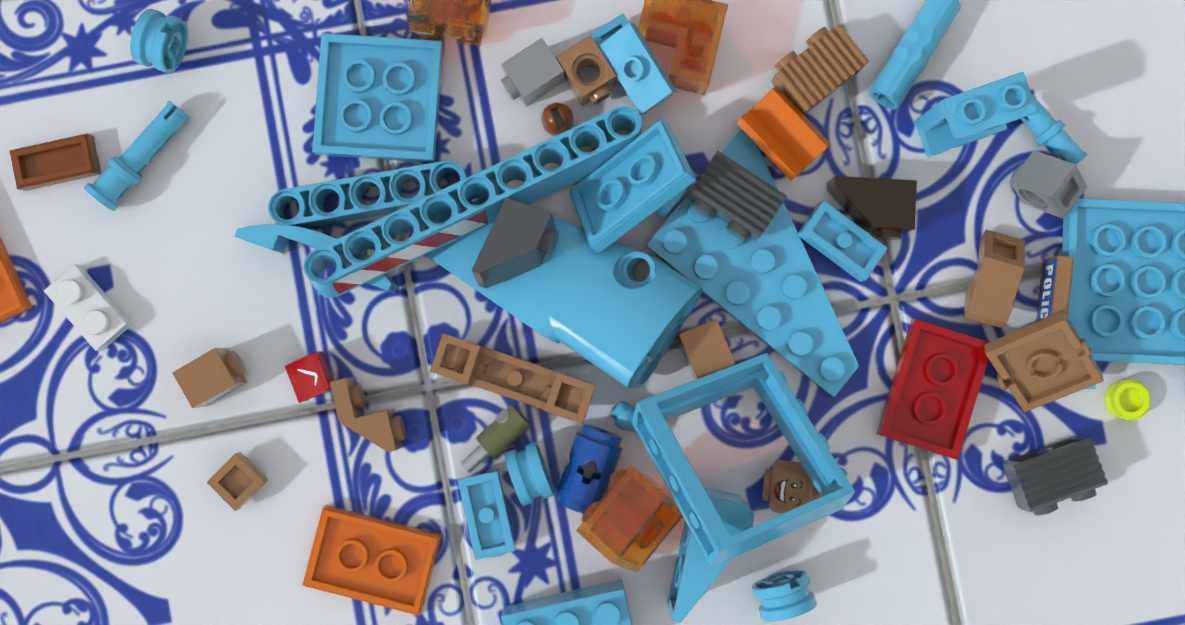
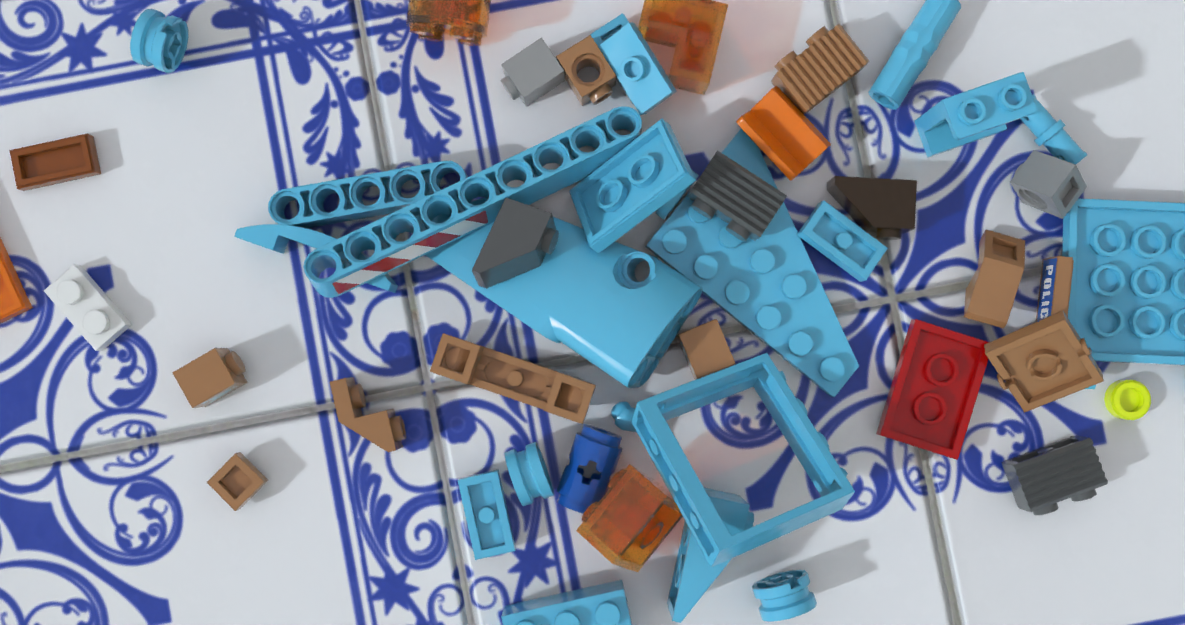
medium azure pin [84,101,190,211] -> none
red slope [285,351,334,403] -> none
orange tile [302,505,442,616] -> none
medium azure plate [312,33,443,163] -> none
olive piece [461,404,532,473] -> none
dark orange hinge [541,103,573,136] -> none
medium nougat head [762,460,821,513] -> none

